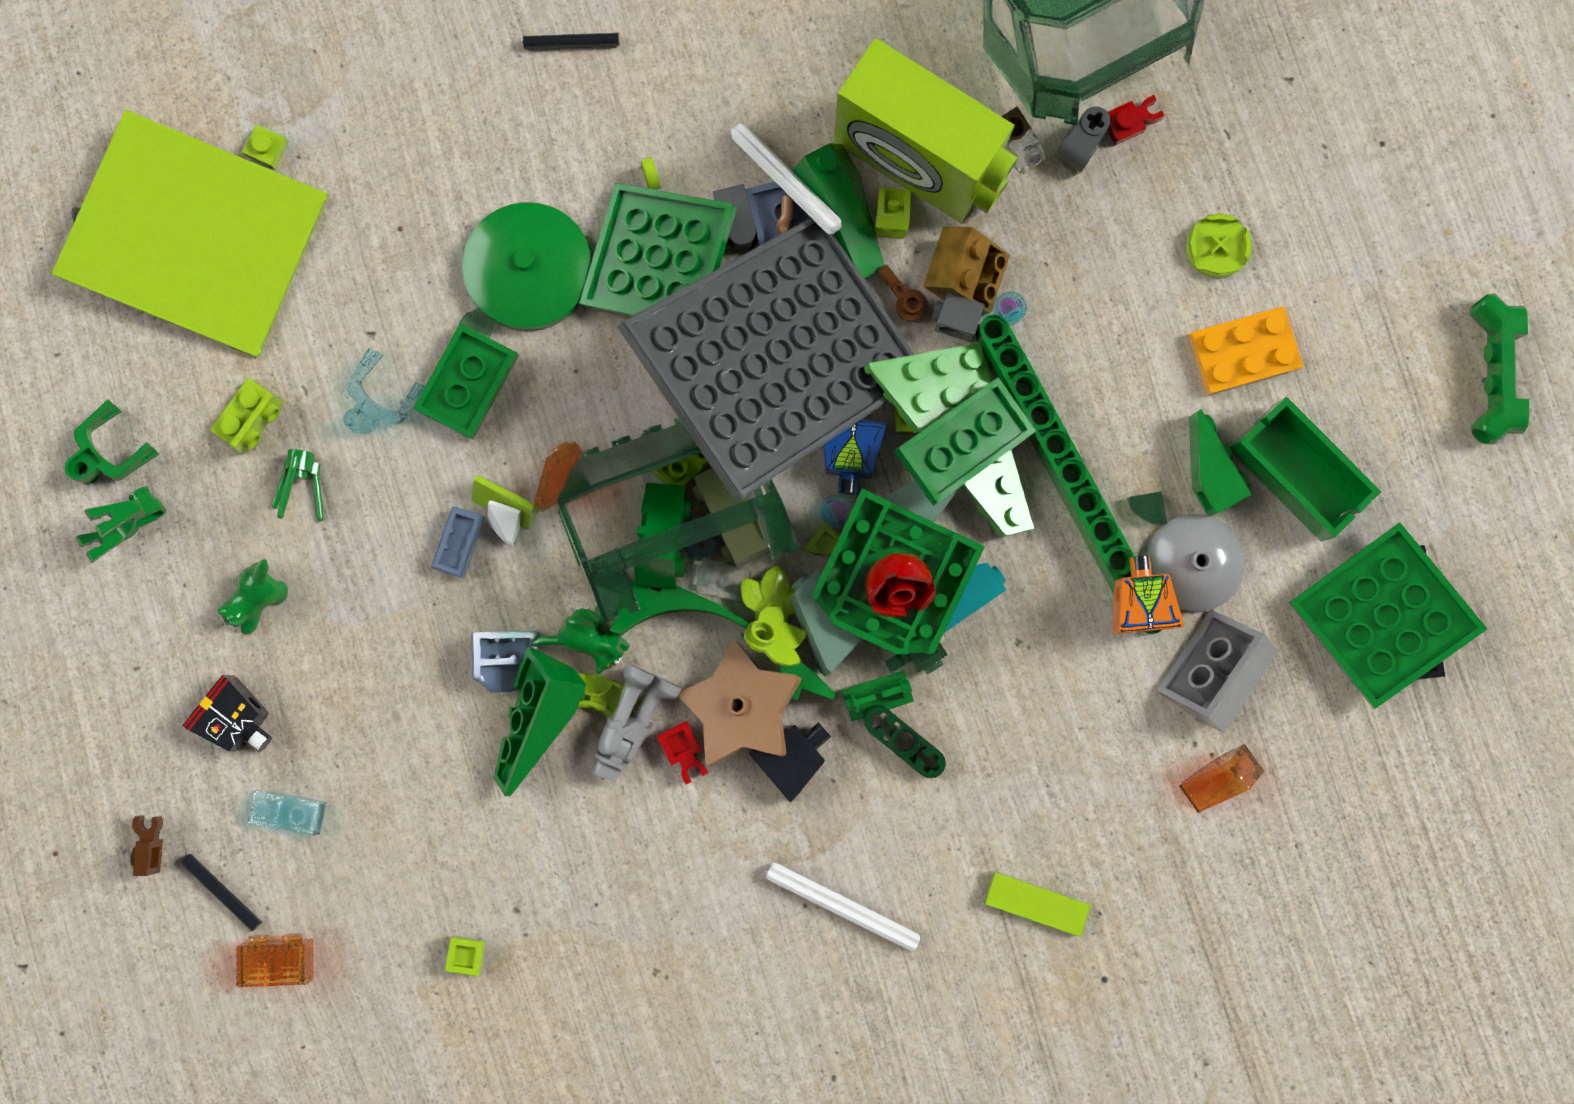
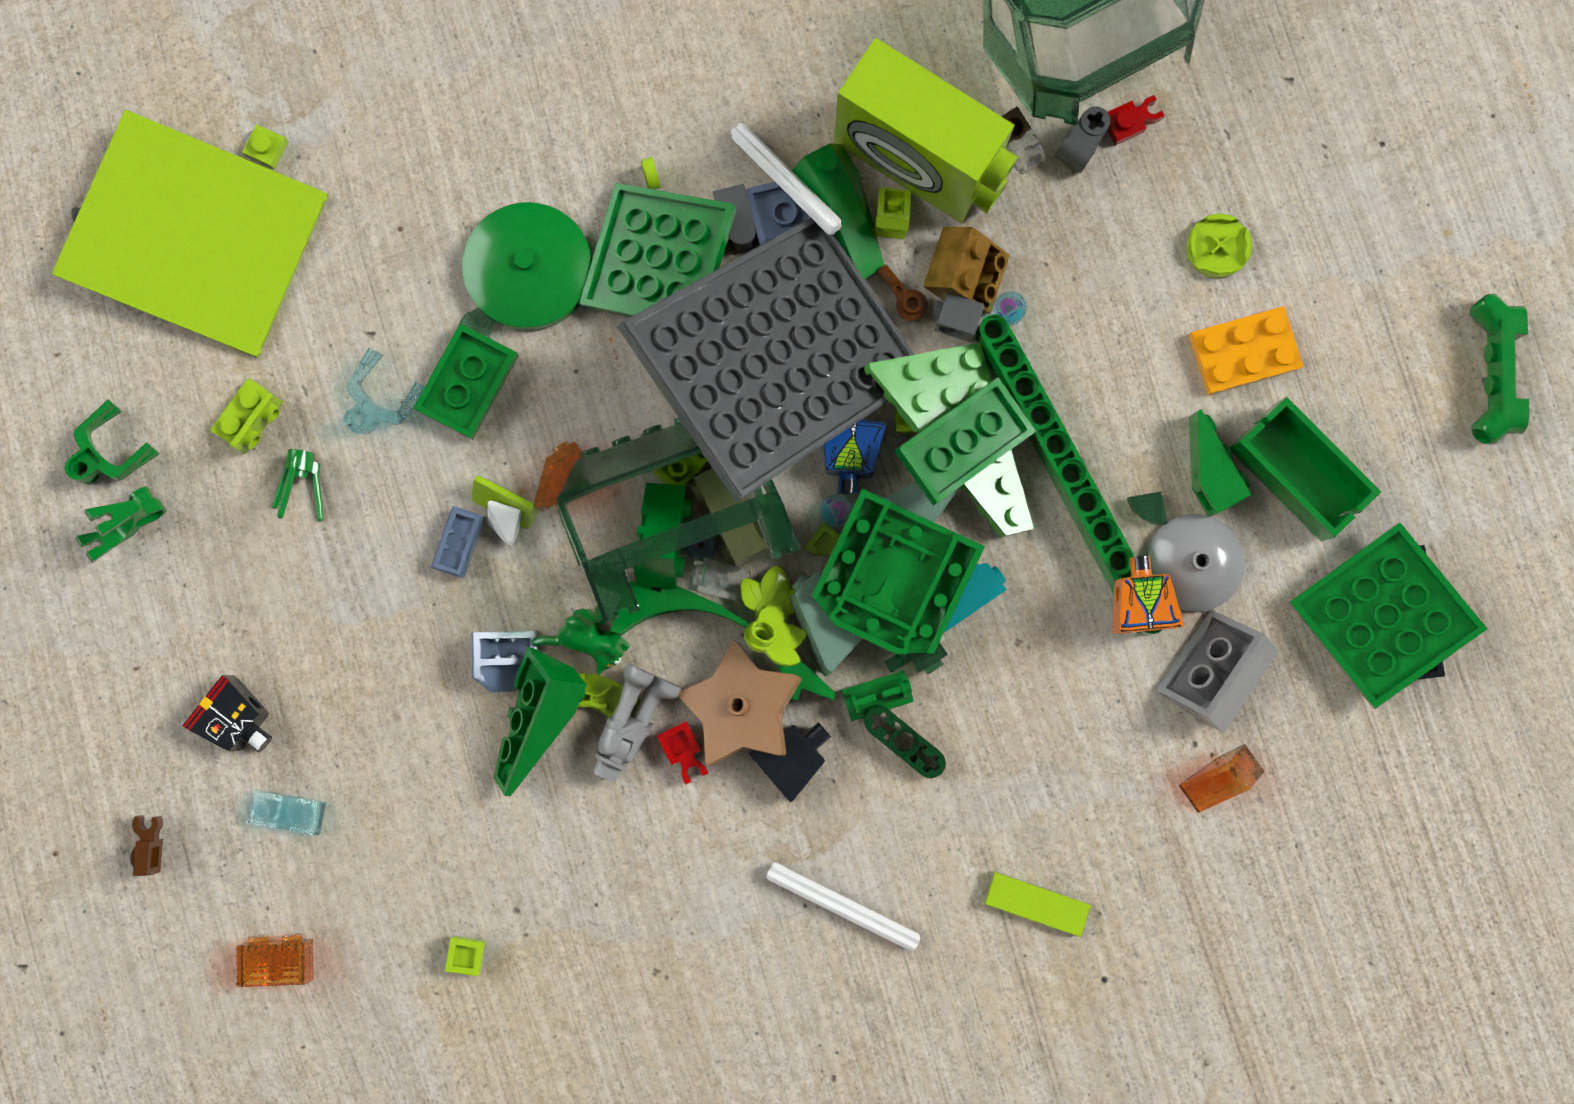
black bar [180,854,262,932] -> none
green animal [217,559,288,635] -> none
black bar [523,32,620,49] -> none
medium nougat piece [776,195,794,234] -> none
red cylinder [866,553,936,617] -> none

